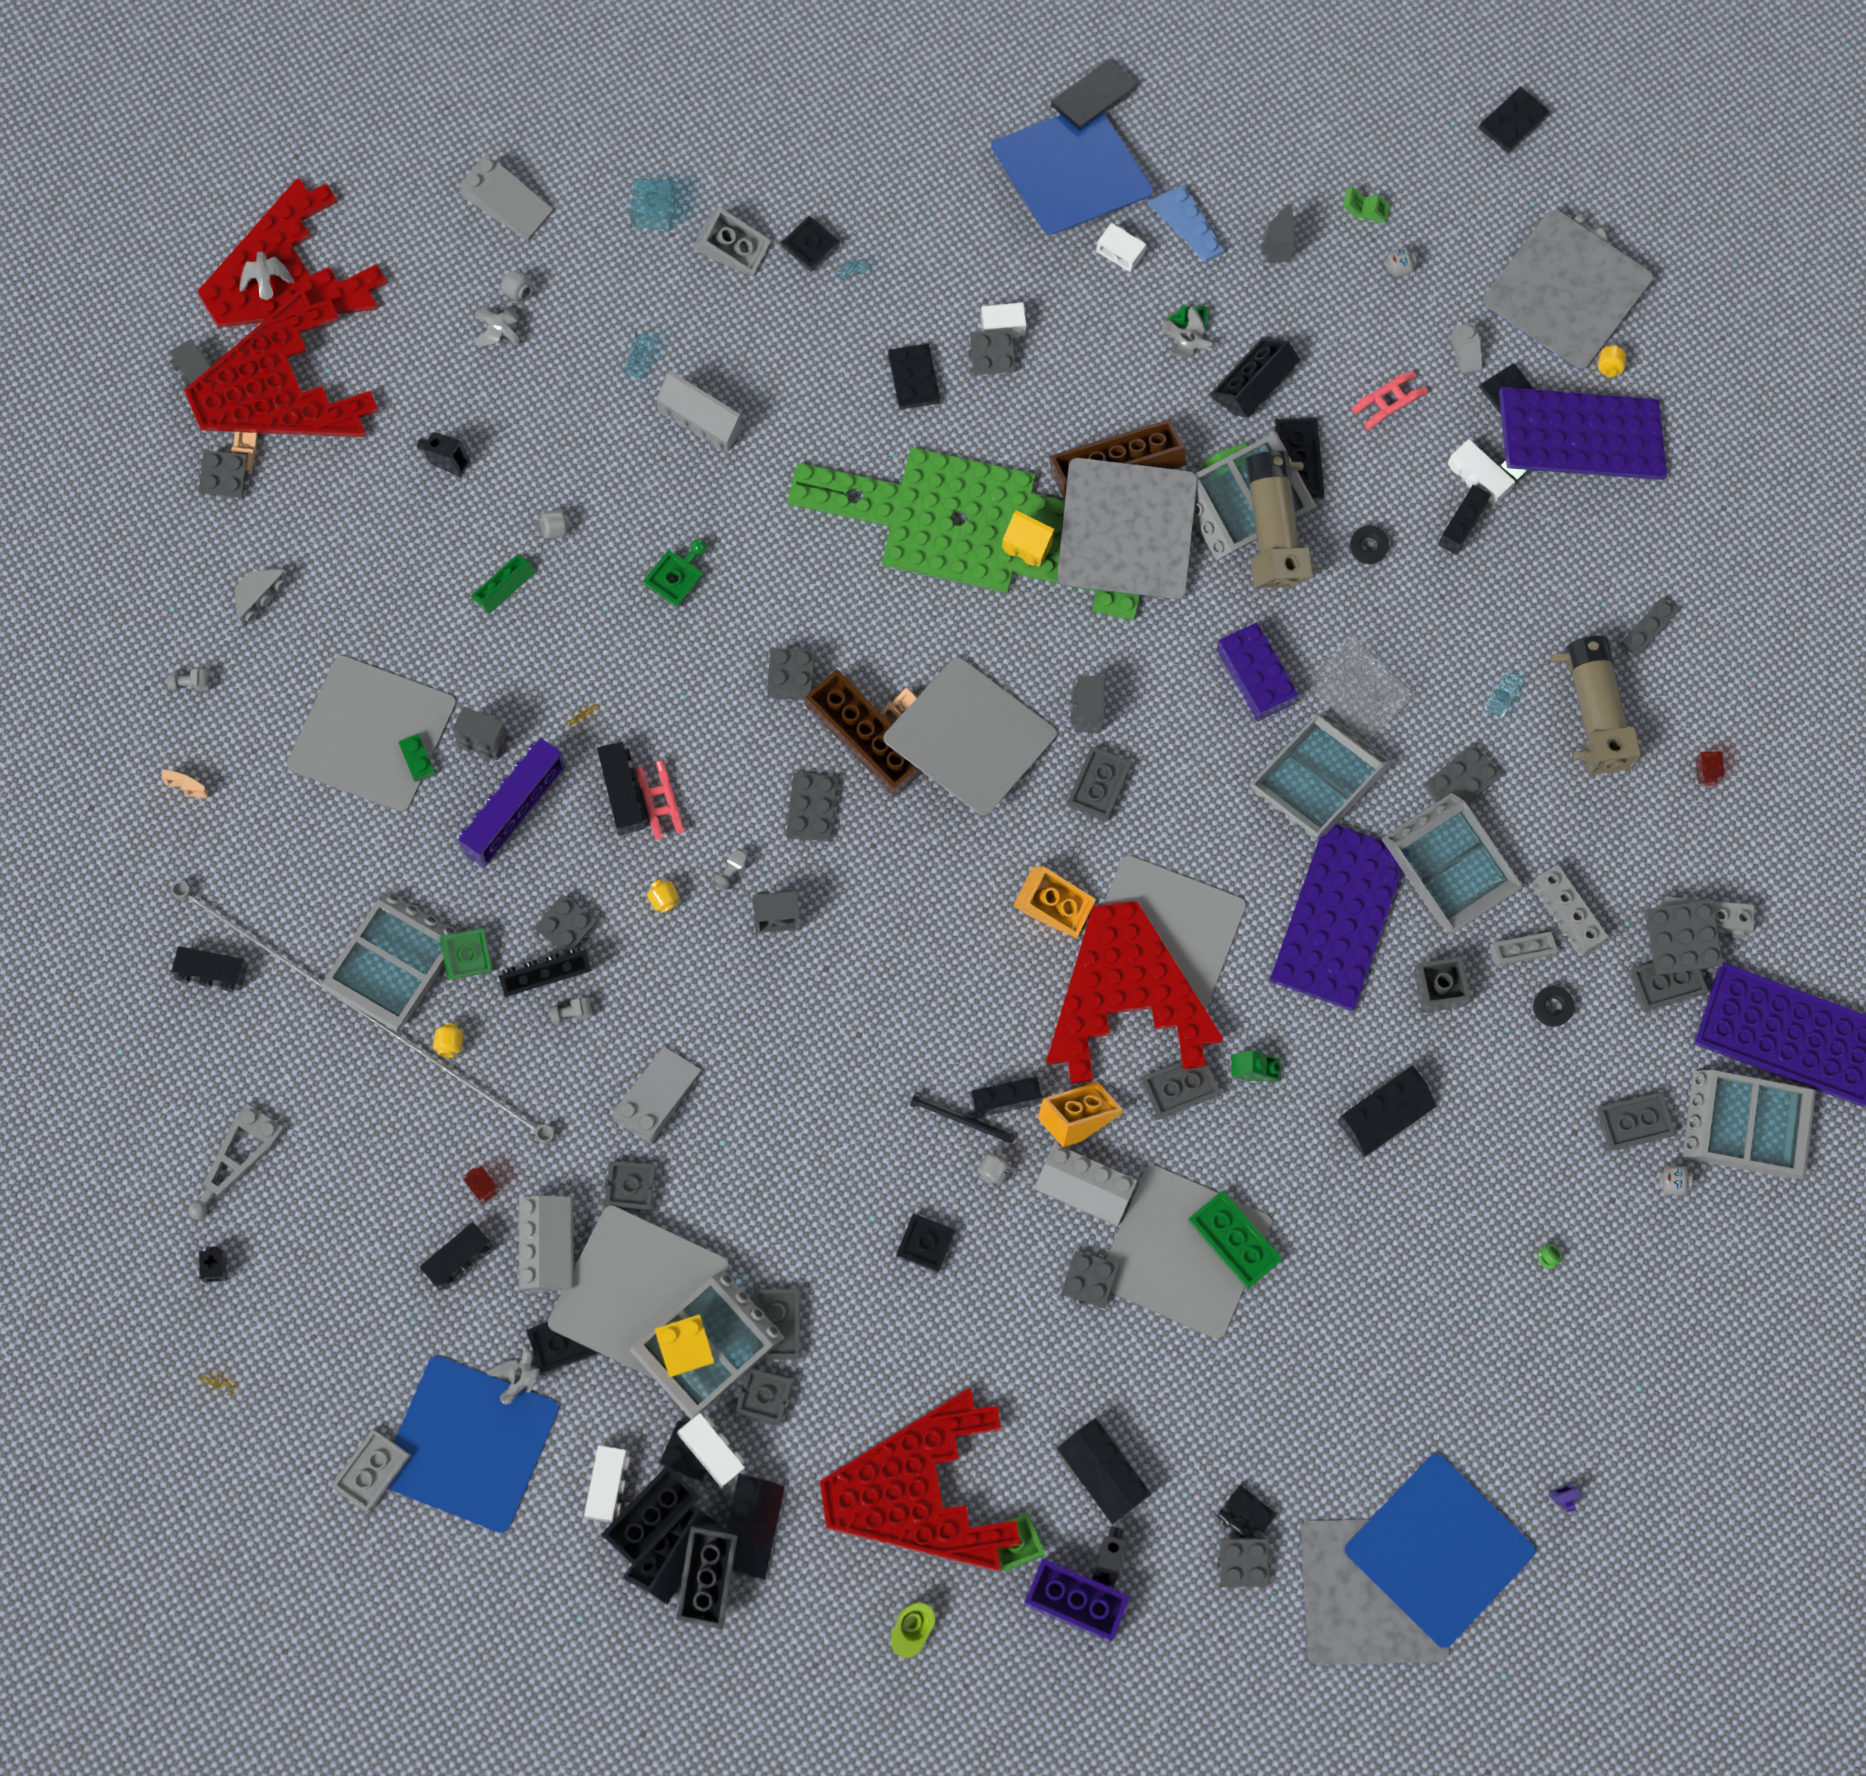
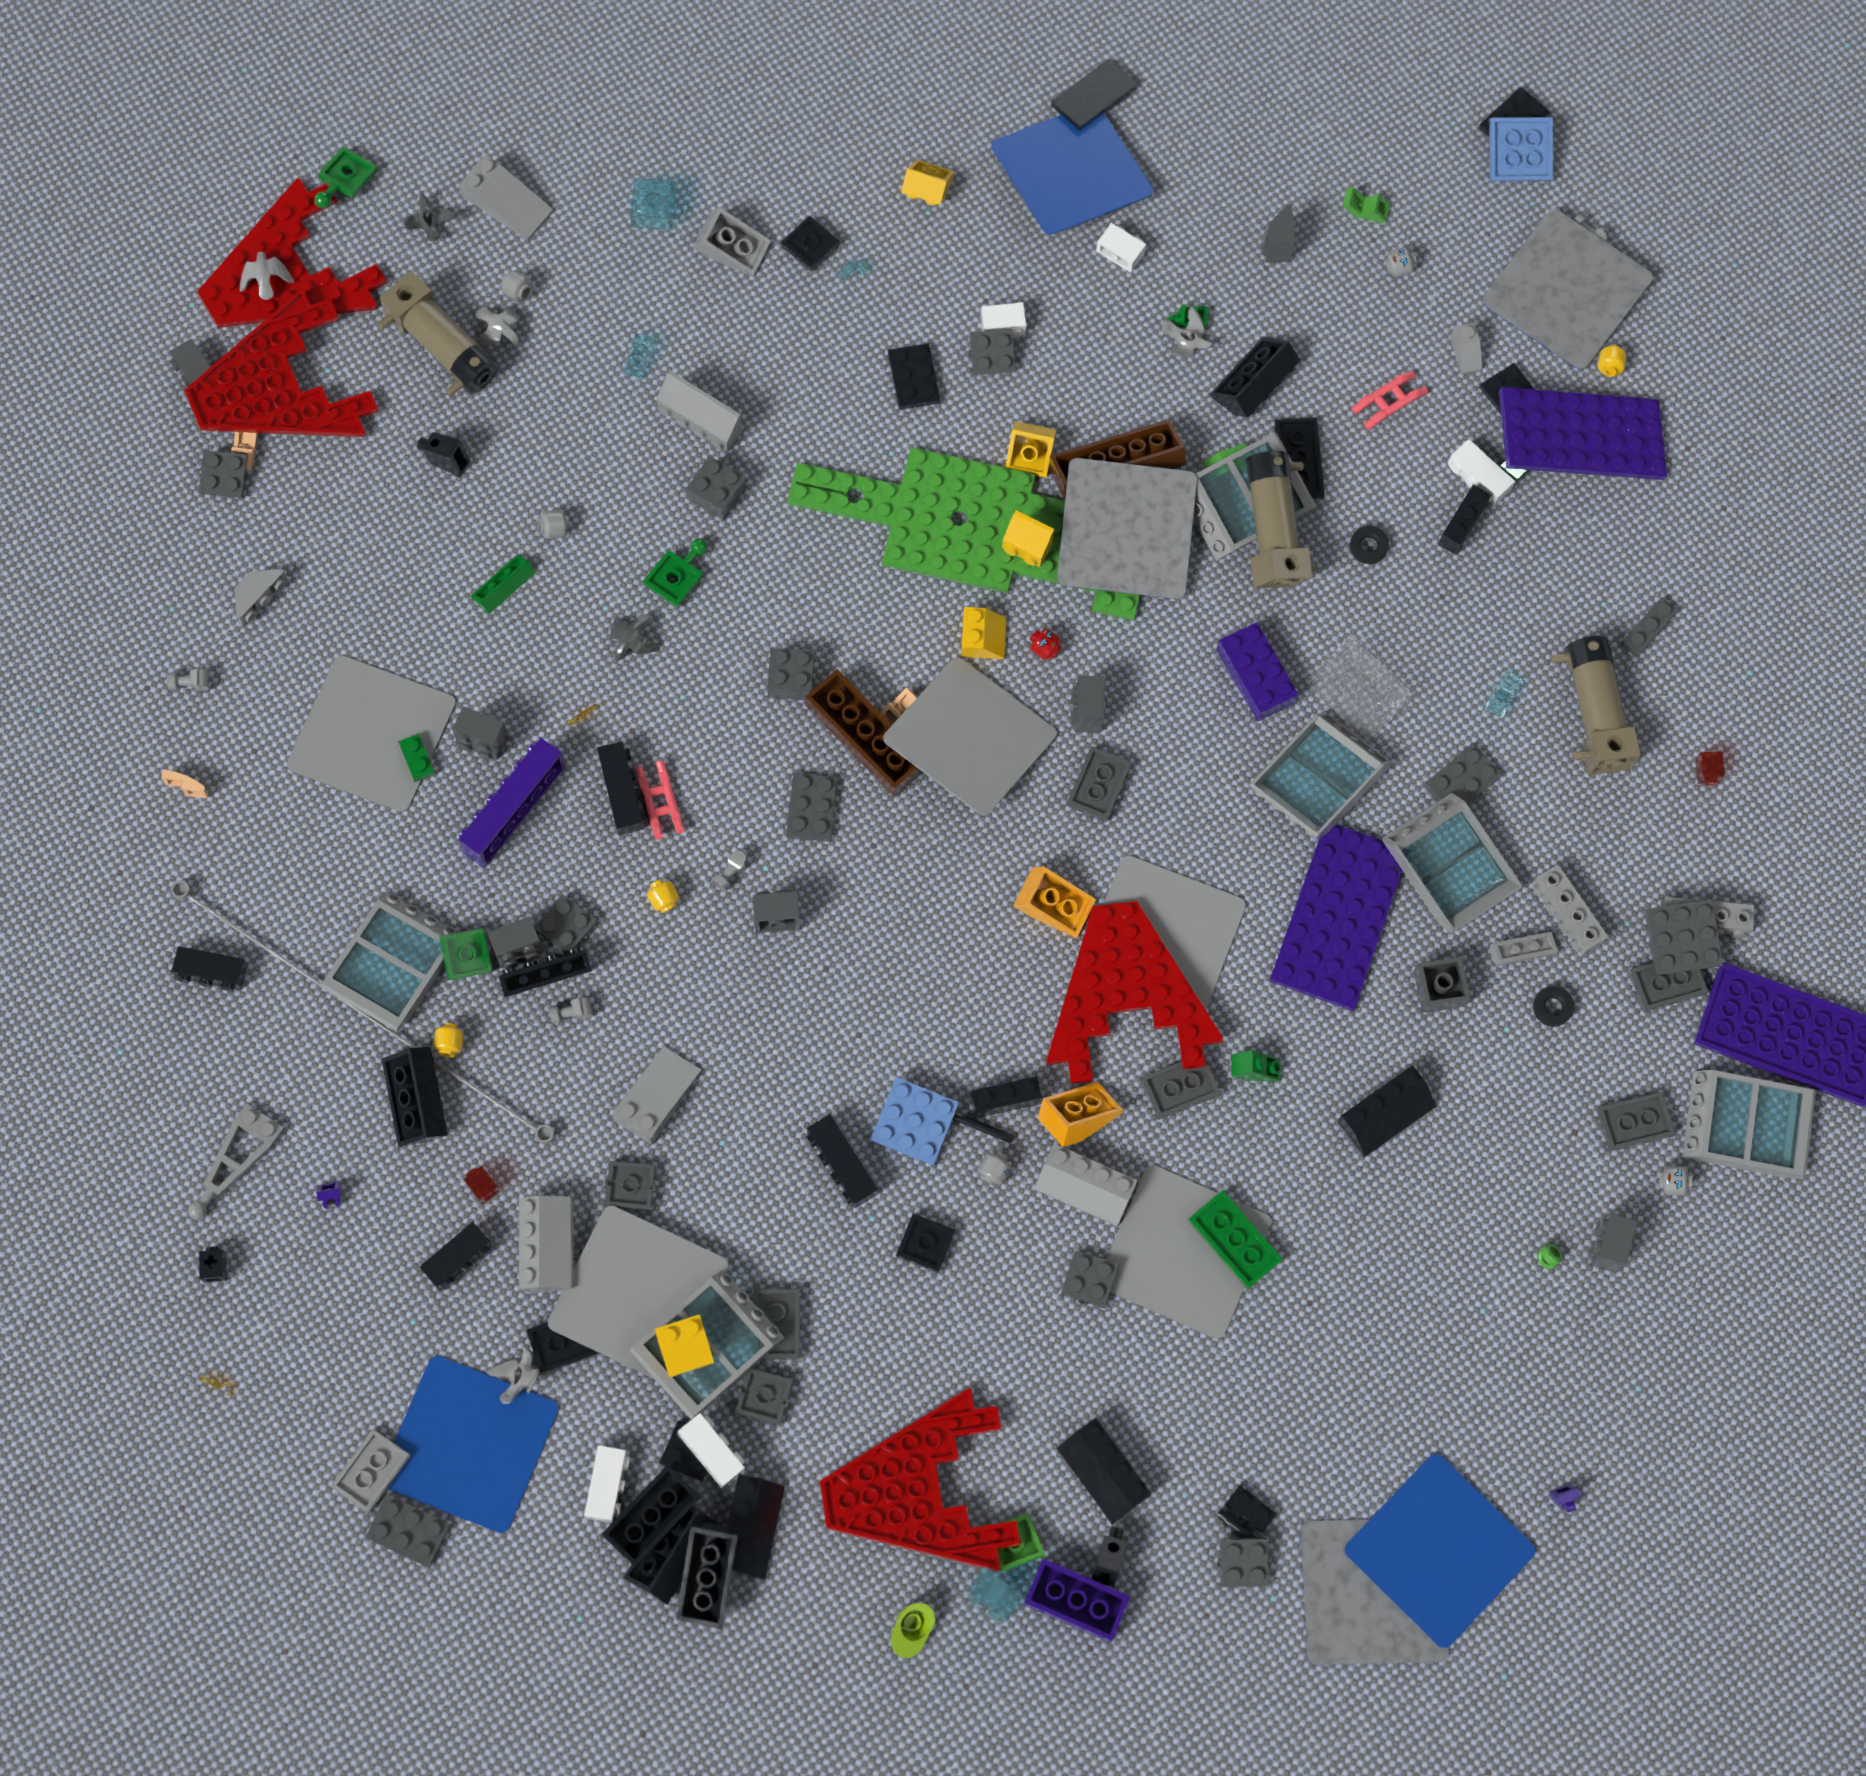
medium blue wing [1147,185,1224,263] -> none
none -> green plate [315,147,377,209]
none -> dark purple tile [316,1181,342,1209]
none -> dark grey plate [365,1494,451,1568]
none -> dark tan piece [377,271,499,397]
none -> black slope [382,1047,448,1147]
none -> dark grey animal [403,193,456,241]
none -> dark grey brick [487,916,543,969]
none -> dark grey animal [610,614,660,661]
none -> dark grey brick [686,456,746,520]
none -> black brick [805,1114,878,1208]
none -> medium blue plate [871,1077,959,1166]
none -> yellow slope [901,159,955,206]
none -> yellow slope [961,607,1006,659]
none -> clear light blue brick [966,1567,1023,1624]
none -> yellow slope [1005,421,1056,478]
none -> red head [1029,628,1062,660]
none -> medium blue plate [1489,117,1553,182]
none -> dark grey brick [1588,1213,1638,1273]

